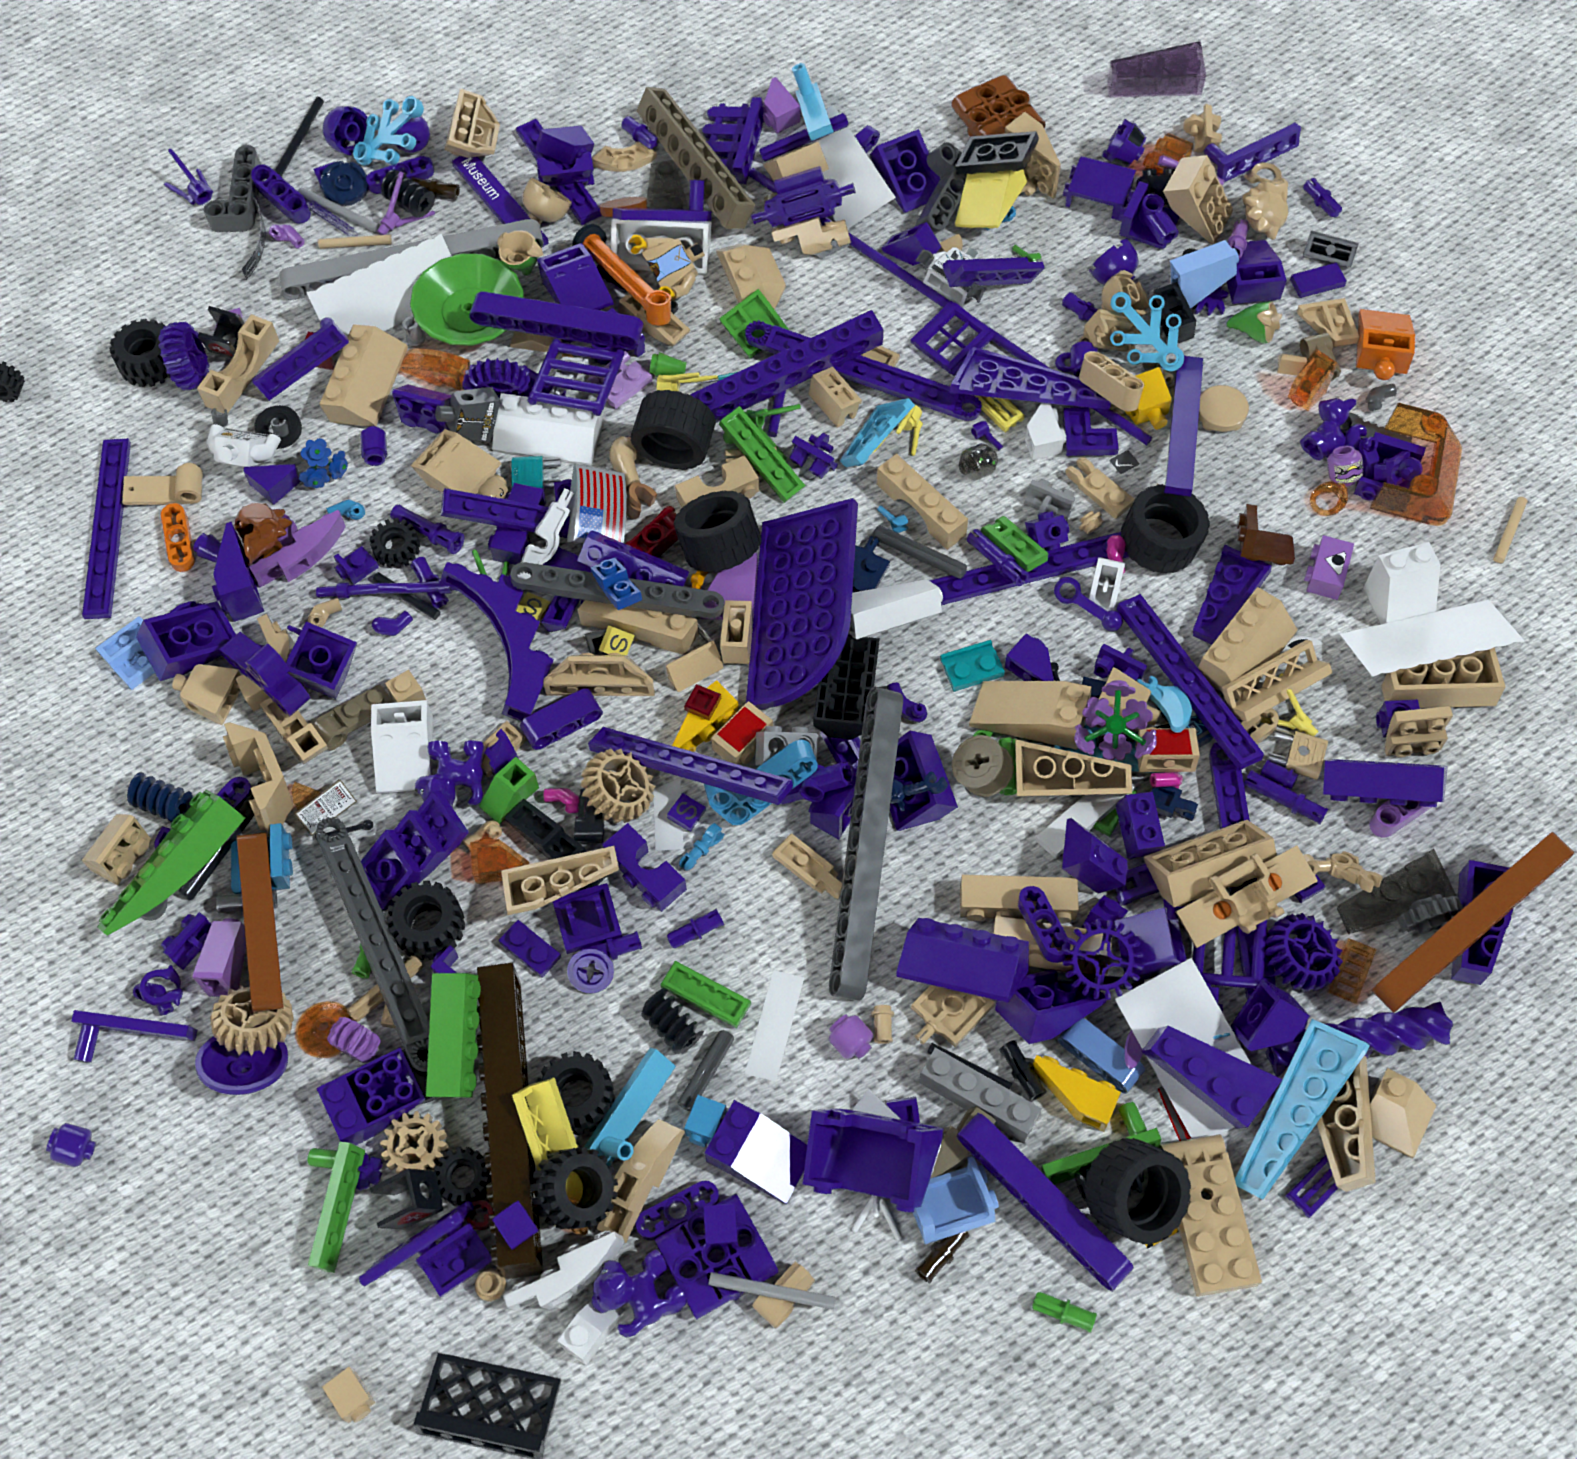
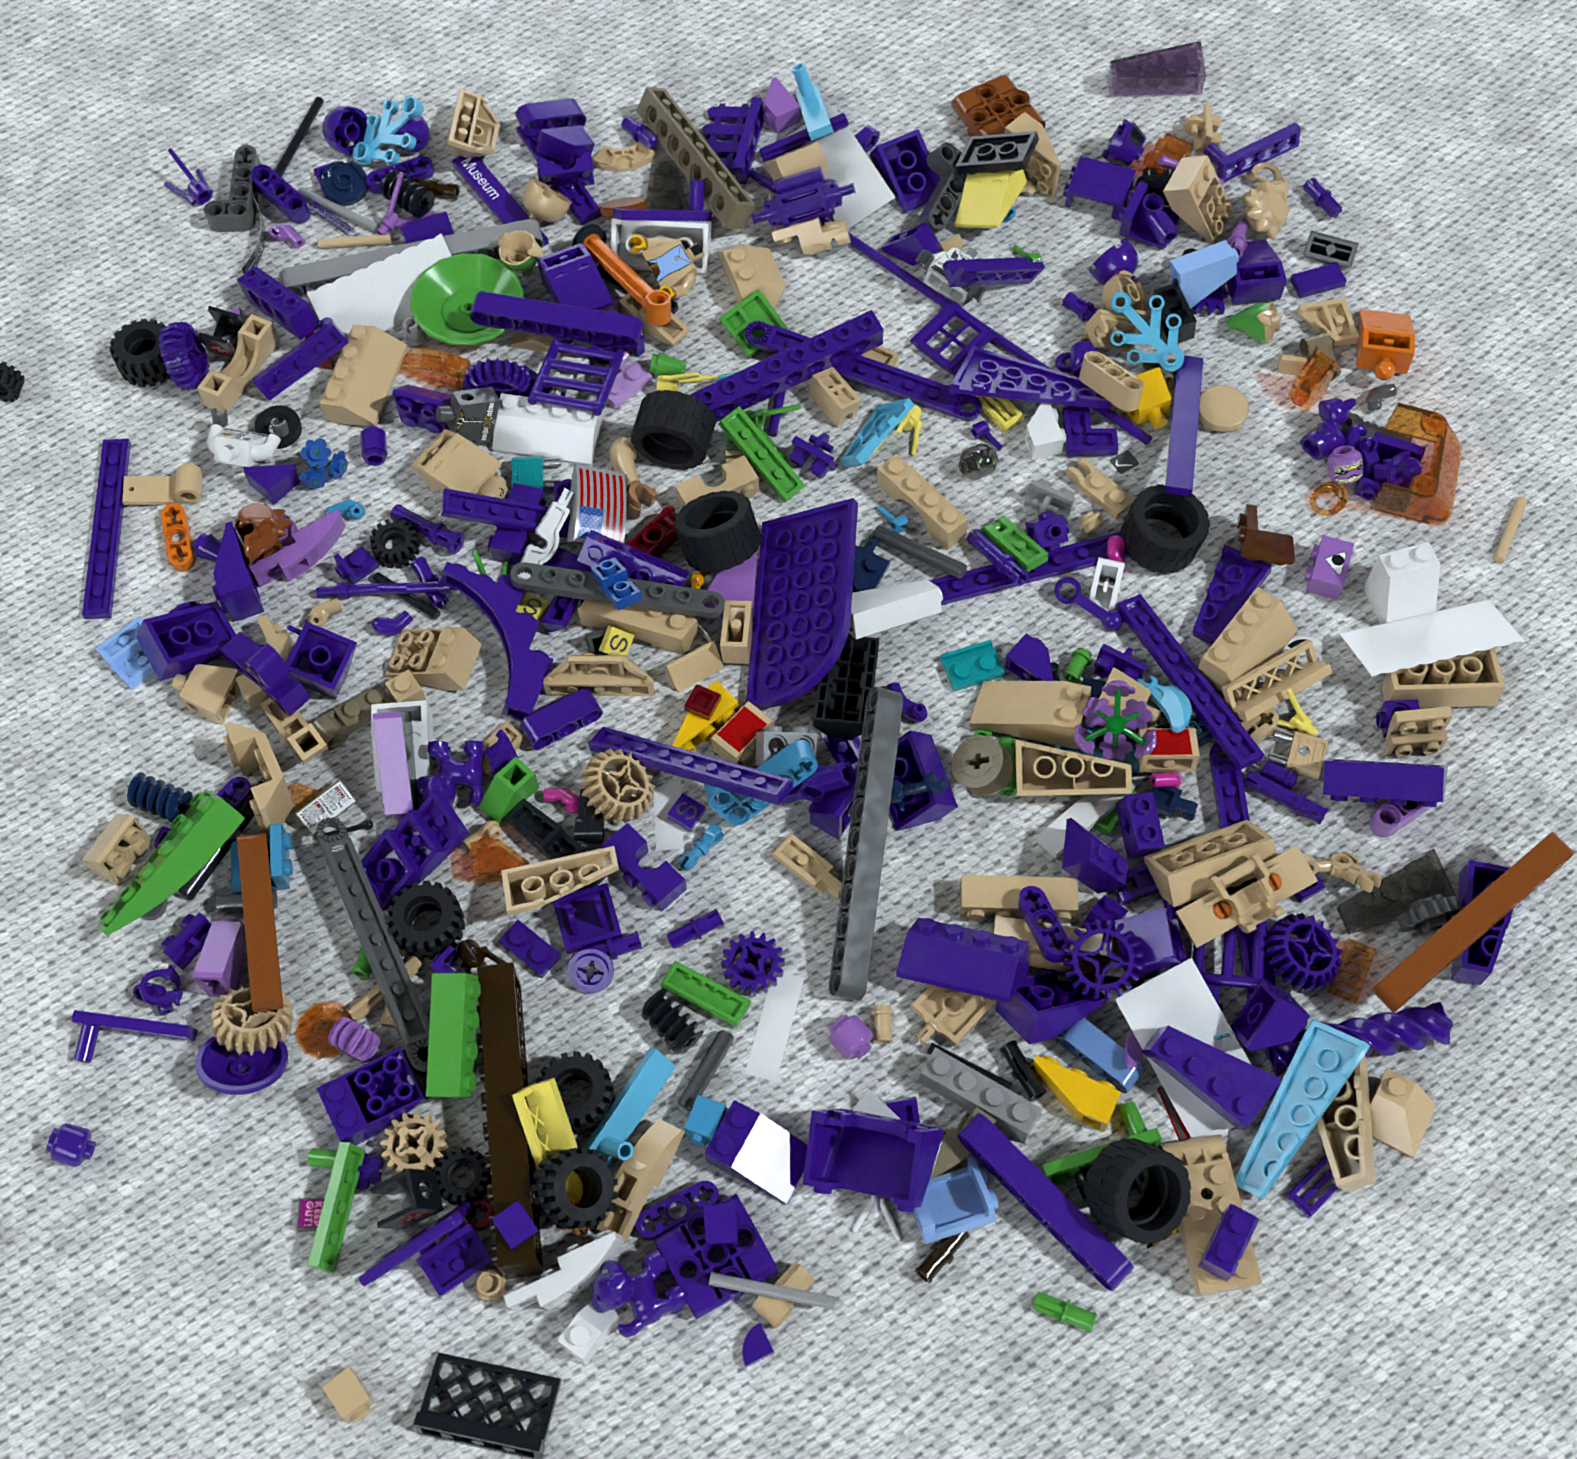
none -> dark purple brick [237,266,320,340]
none -> tile [297,1198,325,1232]
none -> slope [372,711,418,819]
none -> tan slope [384,627,482,691]
none -> dark purple panel [399,211,454,244]
none -> dark brown plant [457,939,507,974]
none -> dark purple beam [515,98,587,136]
none -> dark purple gear [721,931,785,996]
none -> dark purple tile [742,1323,774,1368]
none -> bright green pin [1063,647,1092,683]
none -> dark purple brick [1198,1203,1259,1282]

